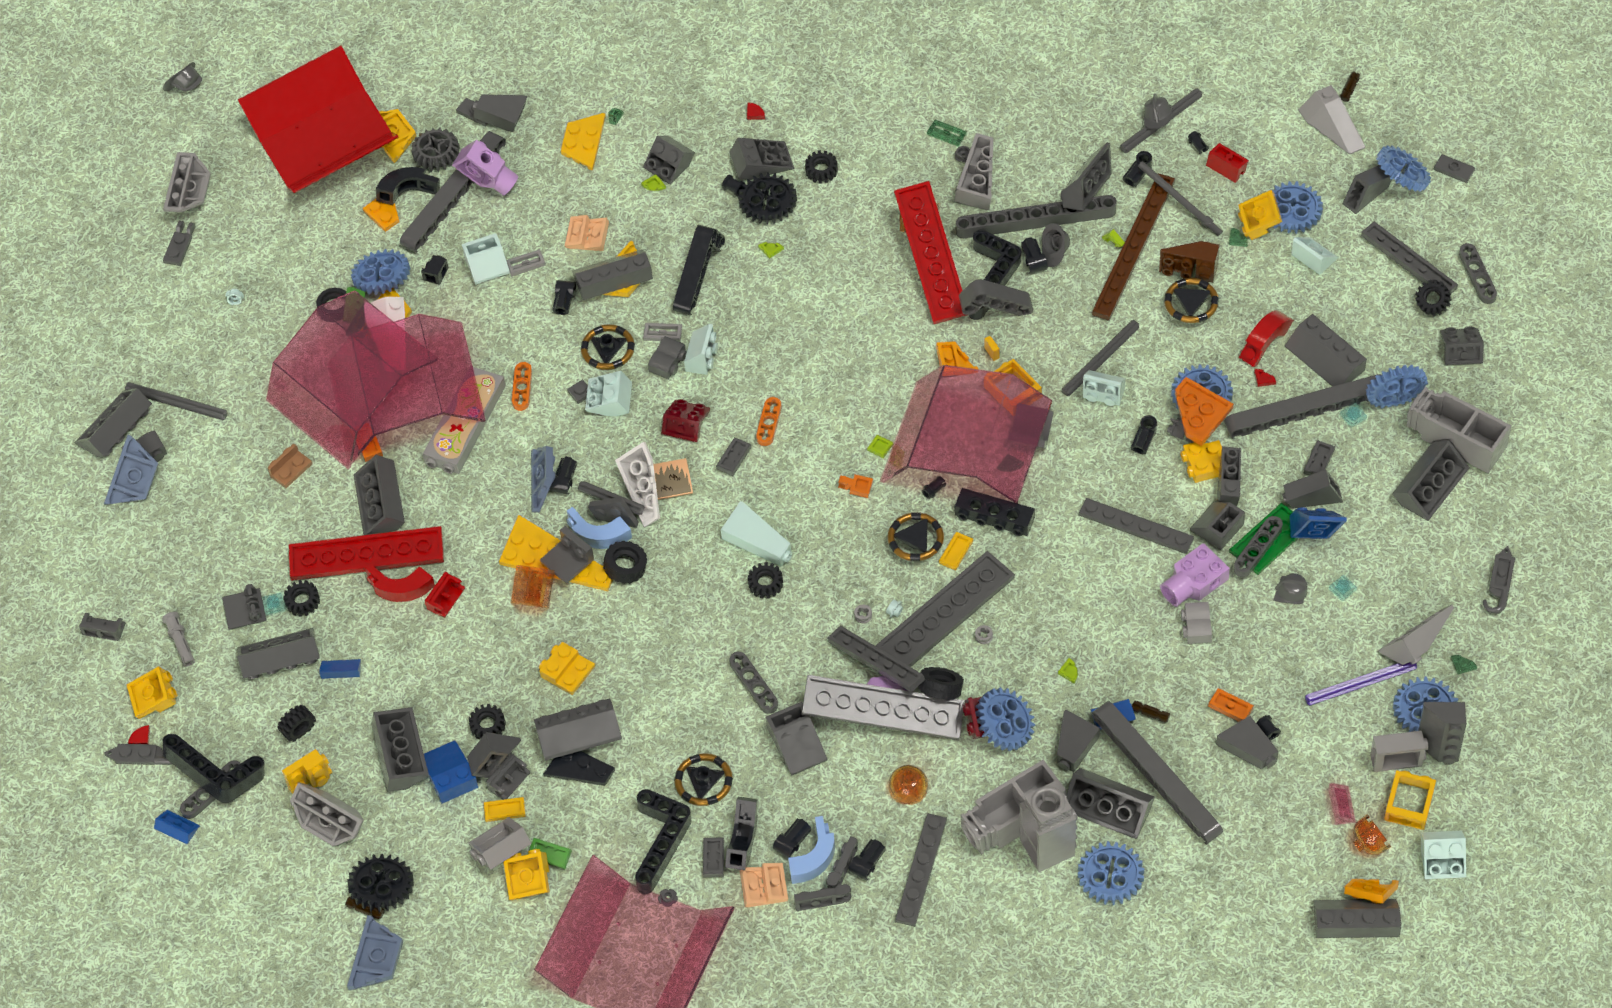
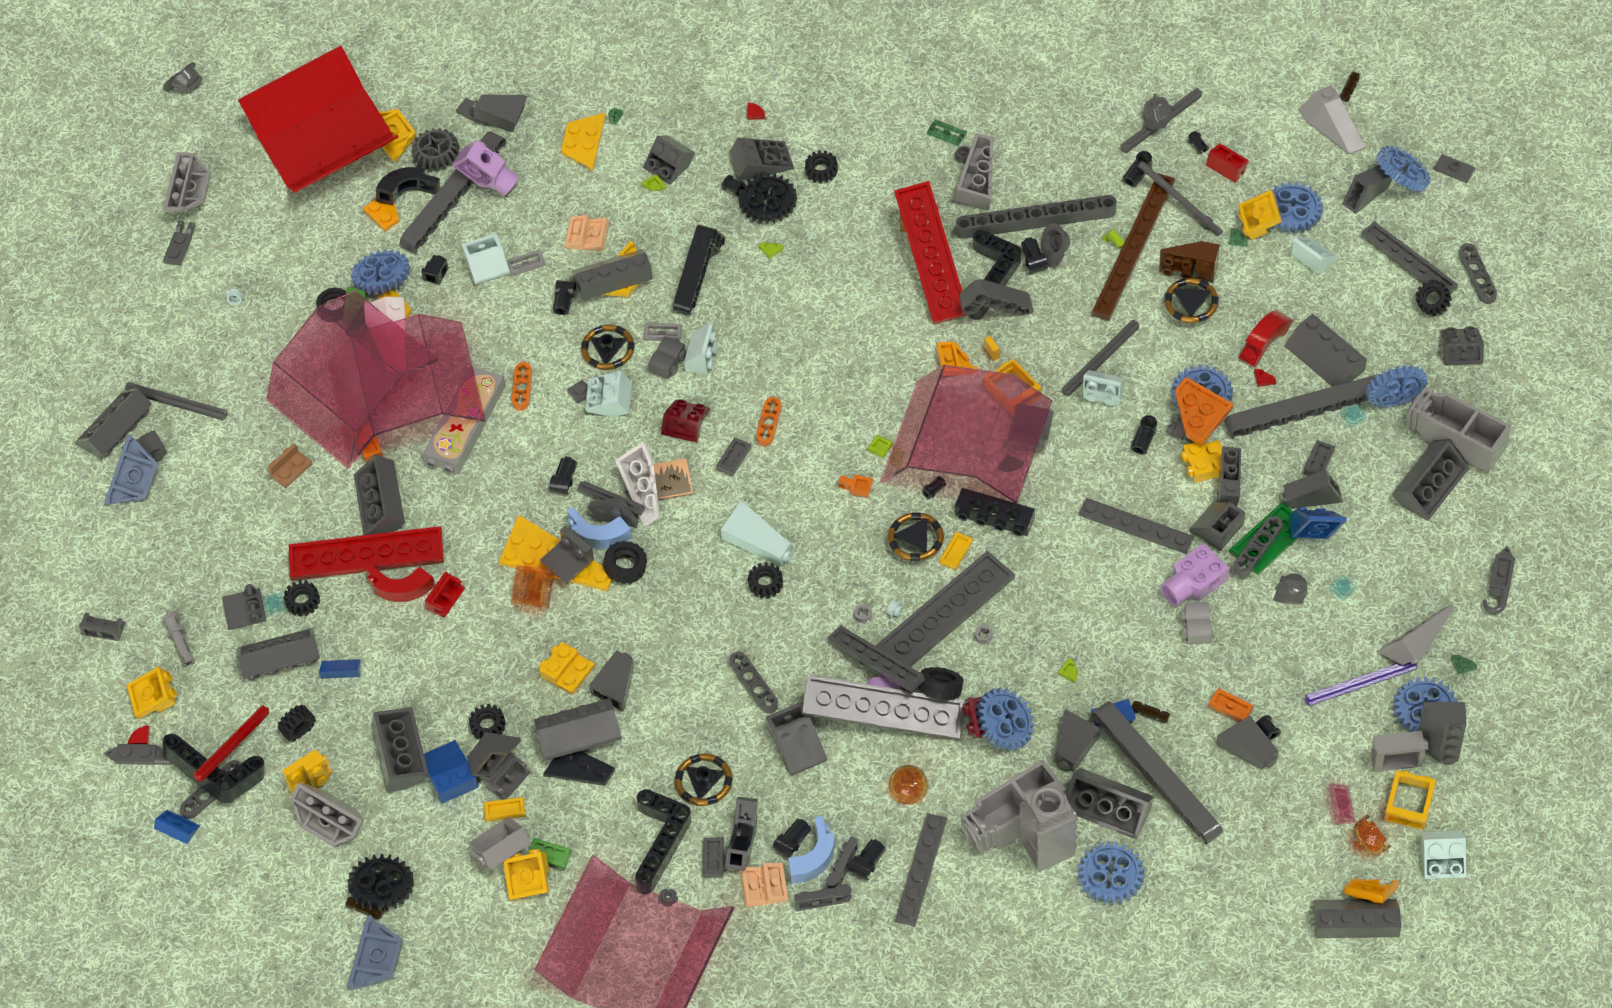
sand blue wing [531,446,555,513] -> none
dark grey slope [1060,142,1112,211] -> none
none -> red axle [194,705,269,782]
none -> dark grey slope [589,650,634,712]

